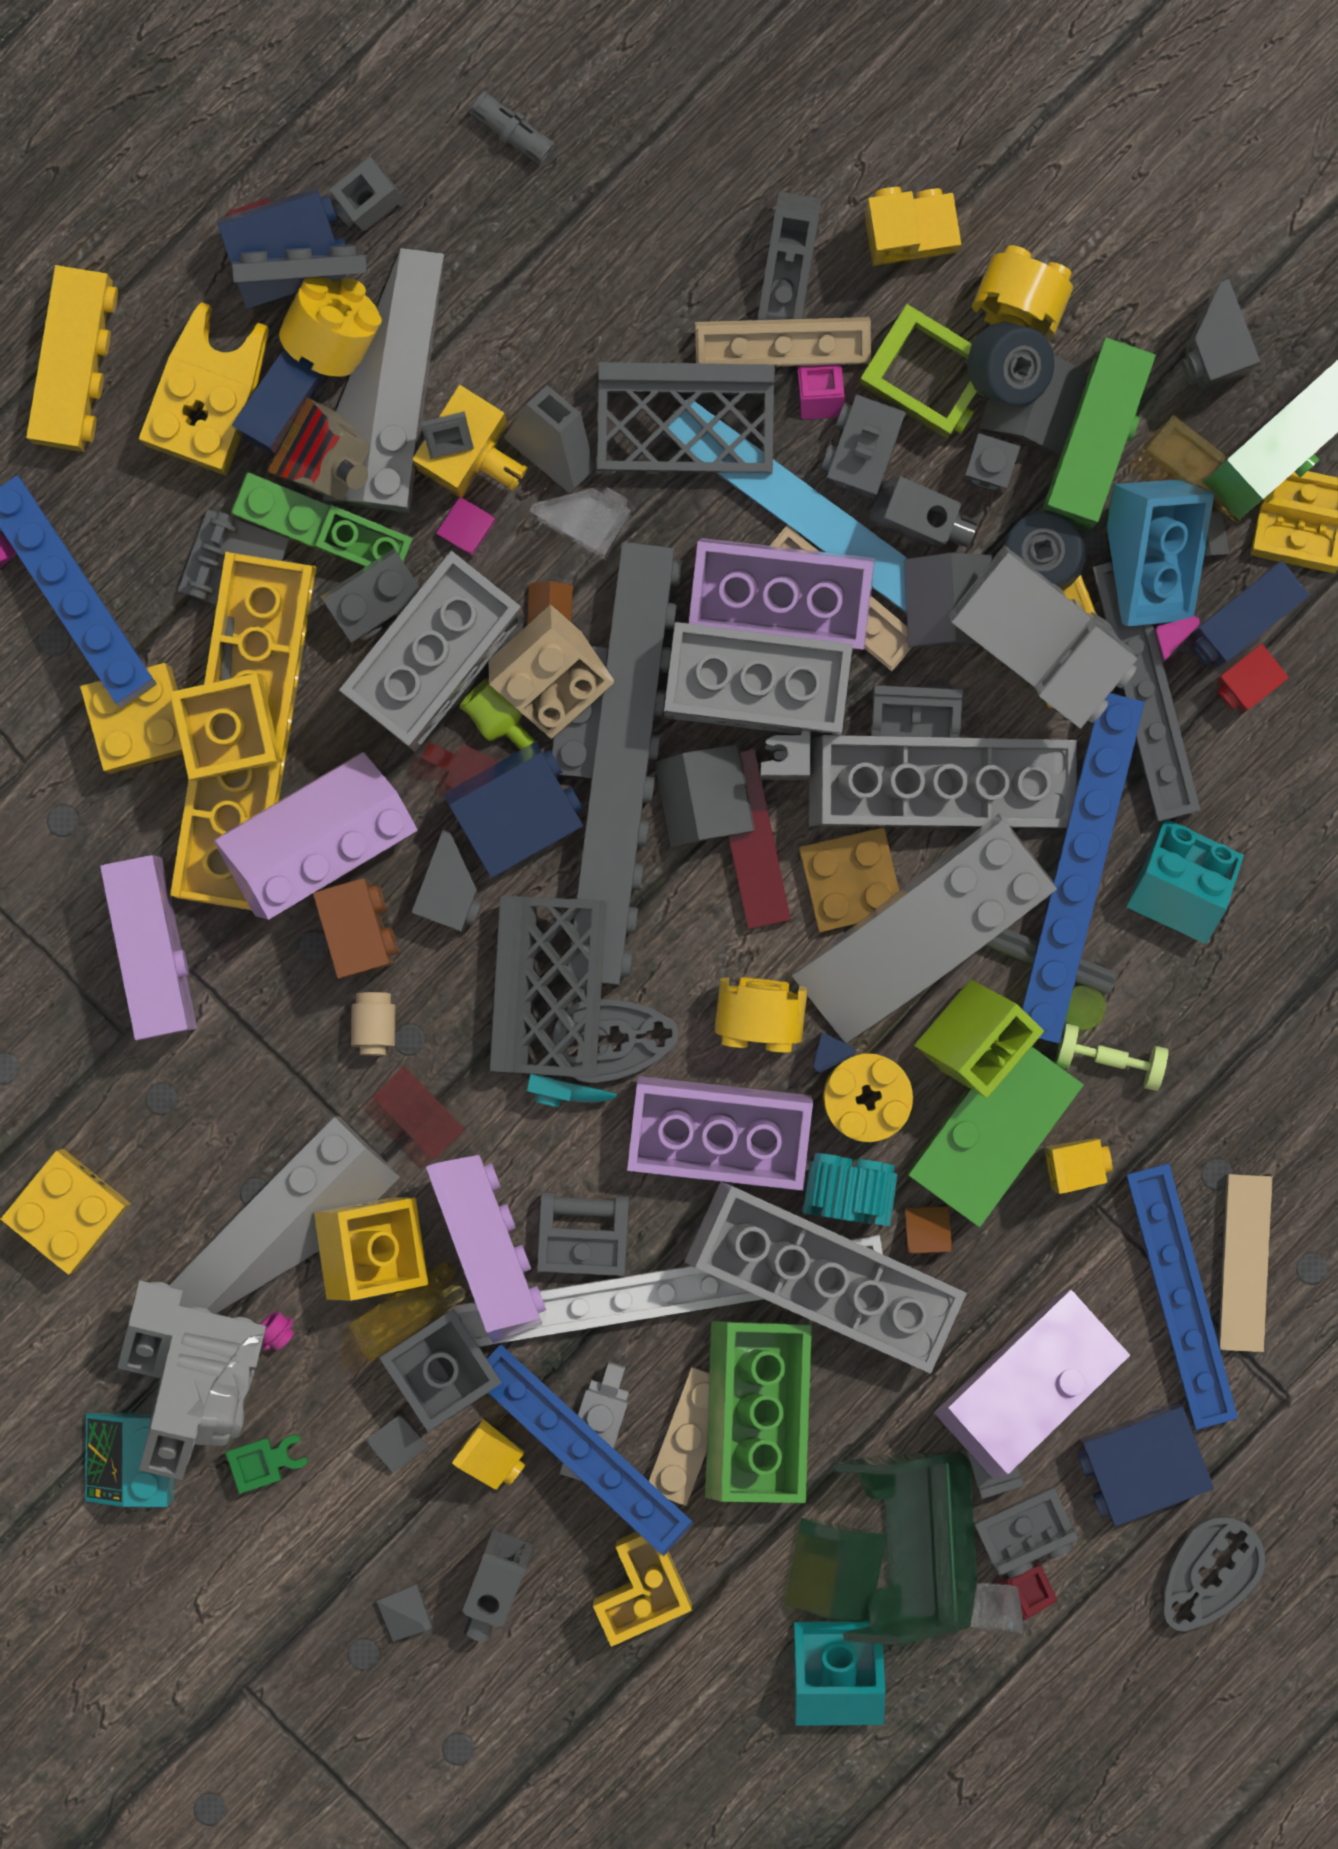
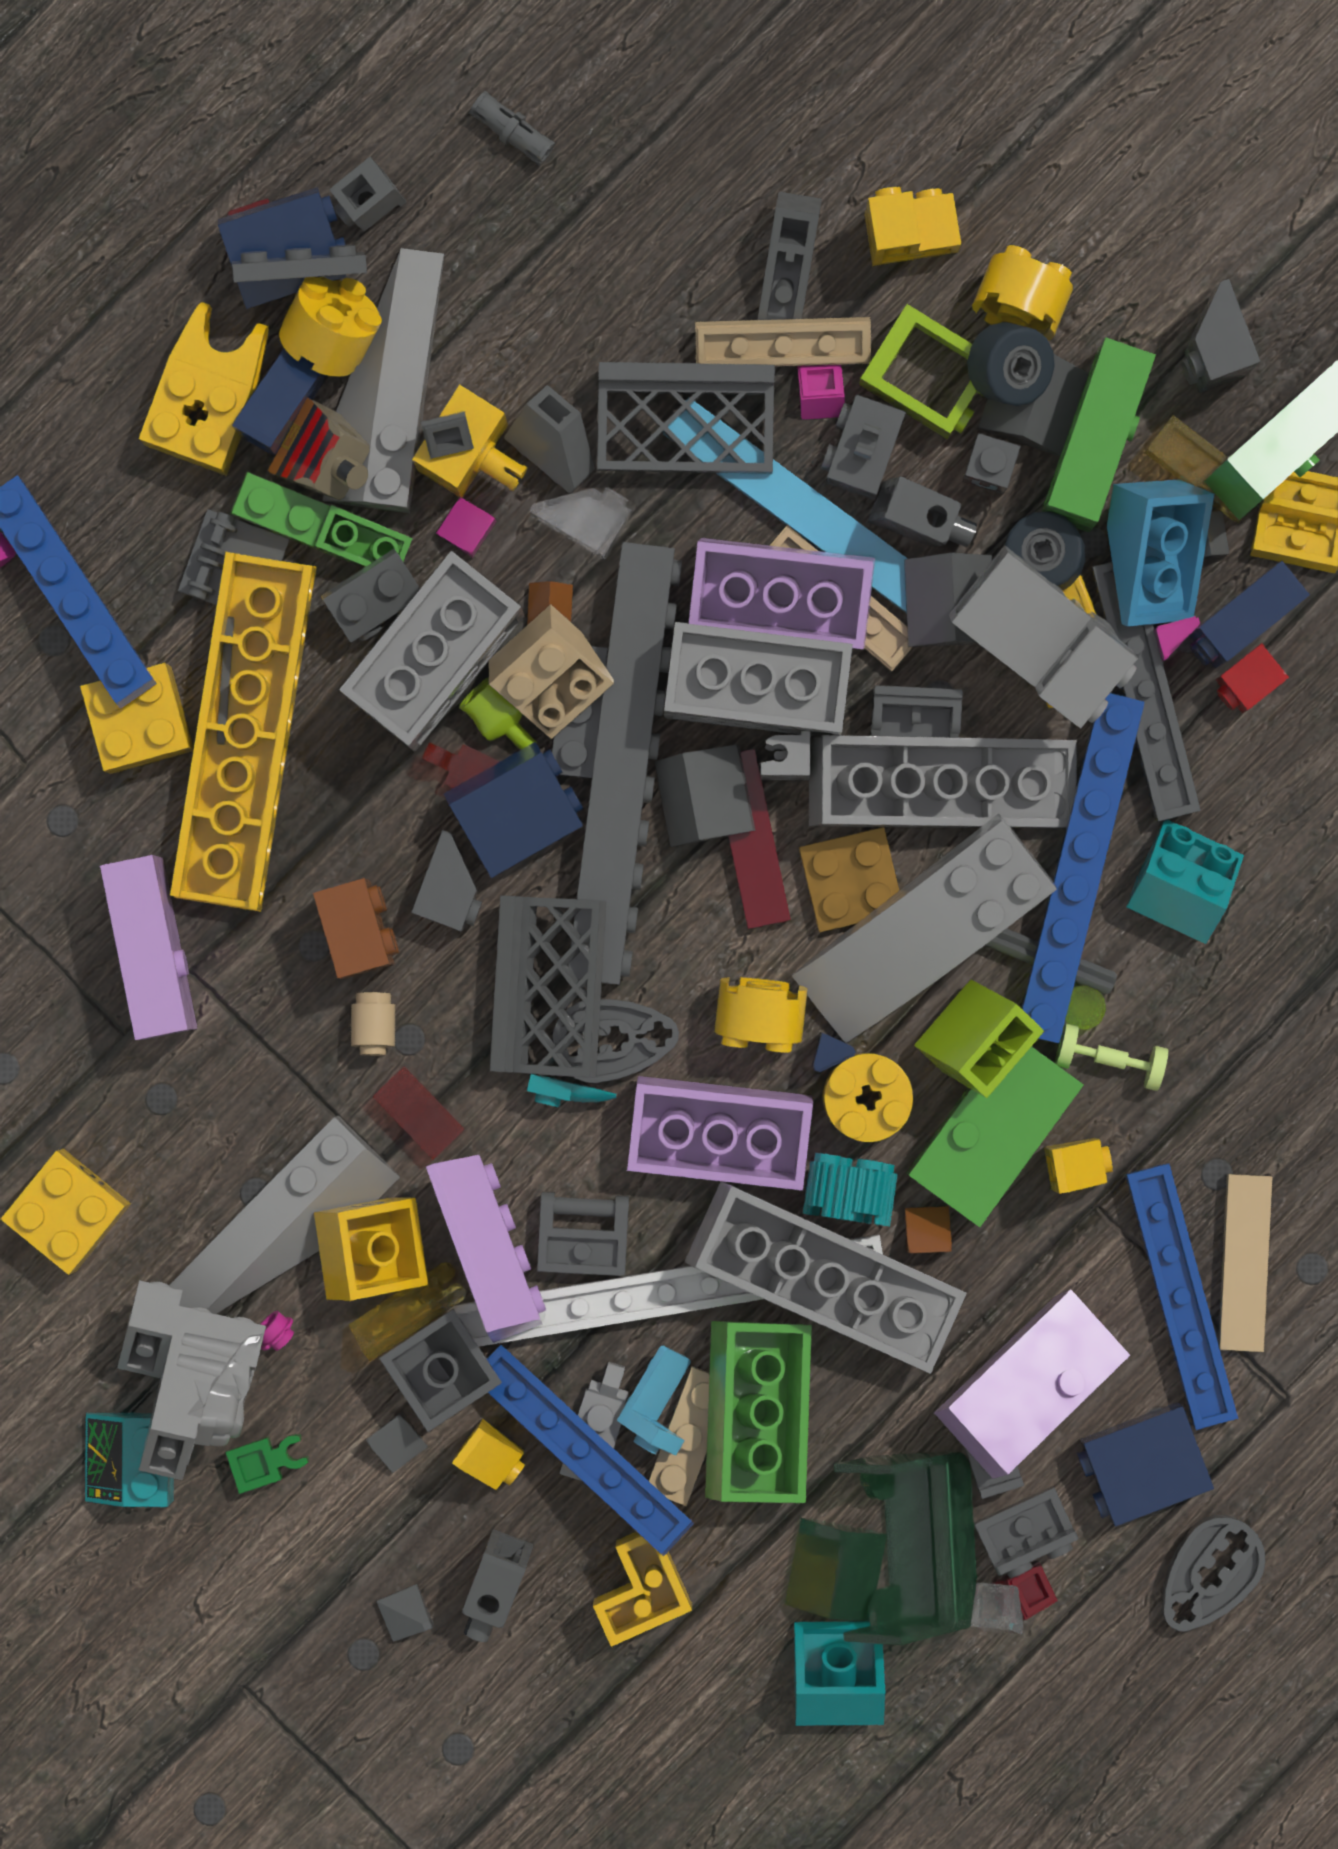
yellow brick [26,265,118,452] -> none
yellow brick [170,673,281,781] -> none
lavender slope [213,752,417,920] -> none
none -> medium azure bracket [617,1346,691,1456]

